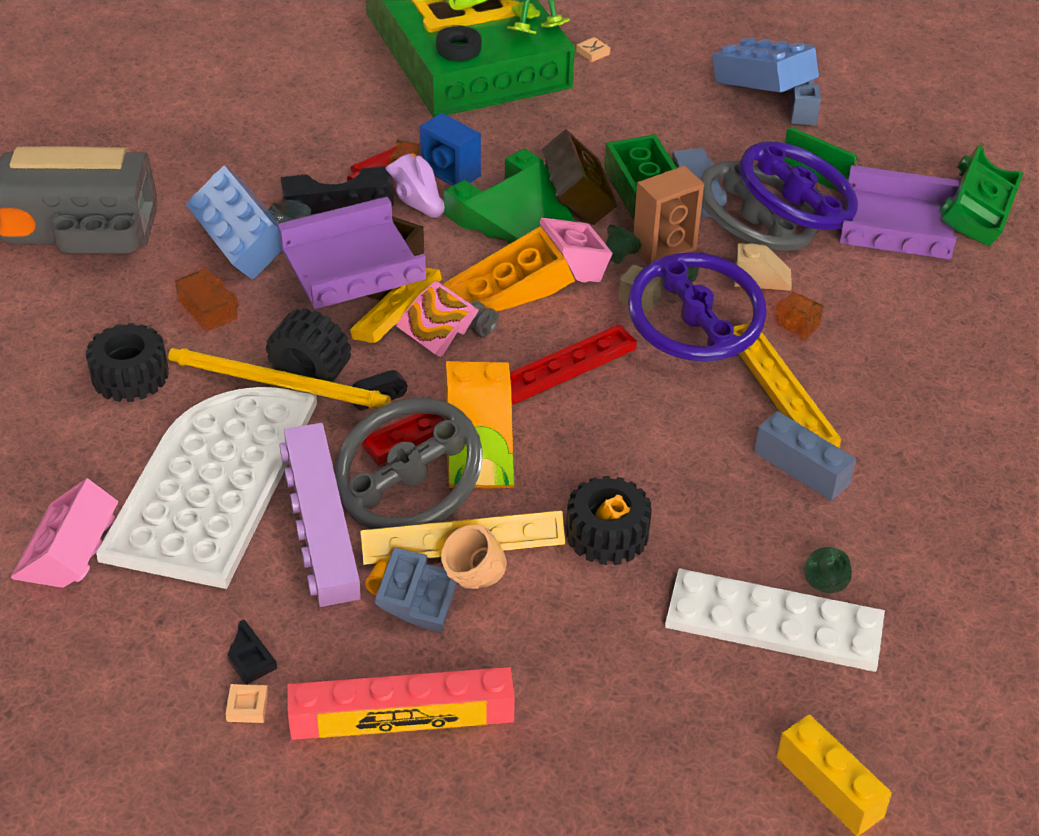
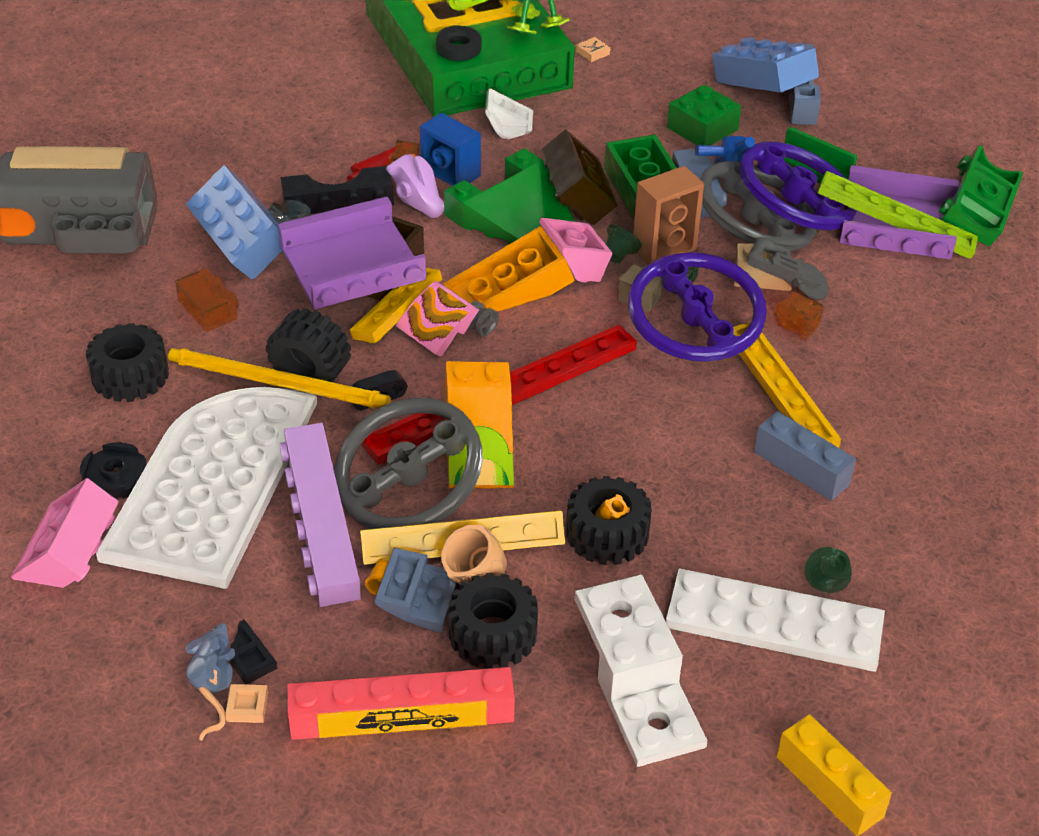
none -> black plate [80,442,147,498]
none -> sand blue animal [185,623,235,741]
none -> black tyre [449,573,538,669]
none -> white slope [485,88,533,139]
none -> white bracket [575,574,708,767]
none -> green brick [667,84,742,145]
none -> blue bar [695,136,755,164]
none -> dark grey piece [747,237,829,300]
none -> lime tile [818,171,978,258]

